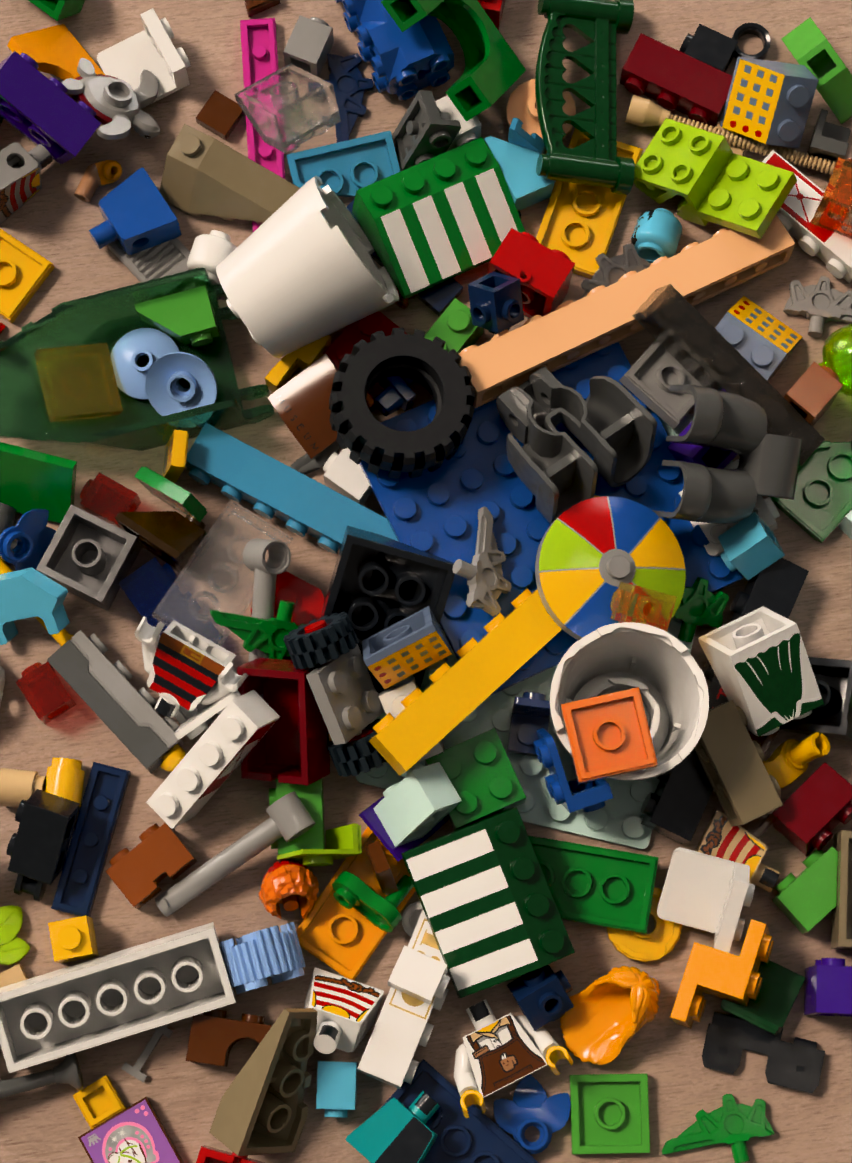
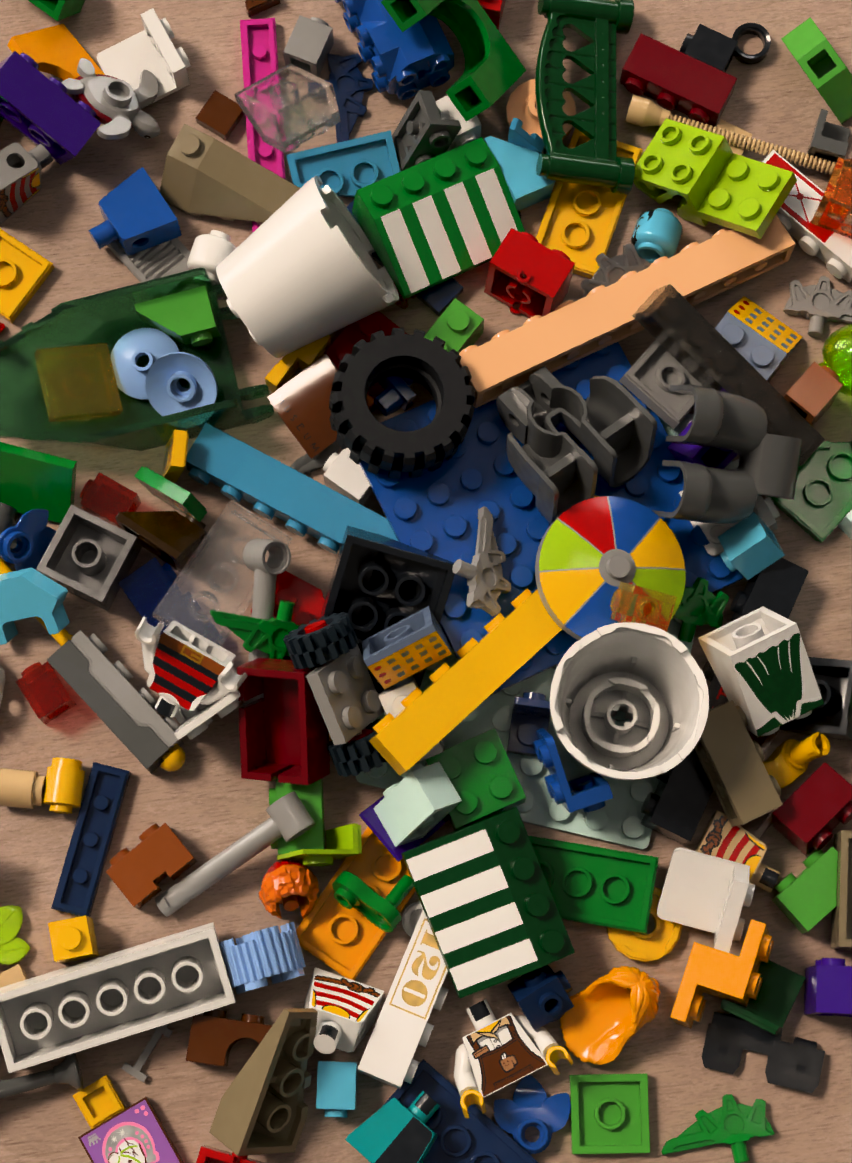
black brick [6,789,80,902] -> none
arm [74,160,123,203] -> none
white brick [146,690,280,829] -> none
reddish brown tile [366,840,398,895] -> none
white brick [388,945,451,1005] -> none
dark blue brick [468,271,524,334] -> none
orange tile [560,687,658,784] -> none
slope [720,56,818,148] -> none

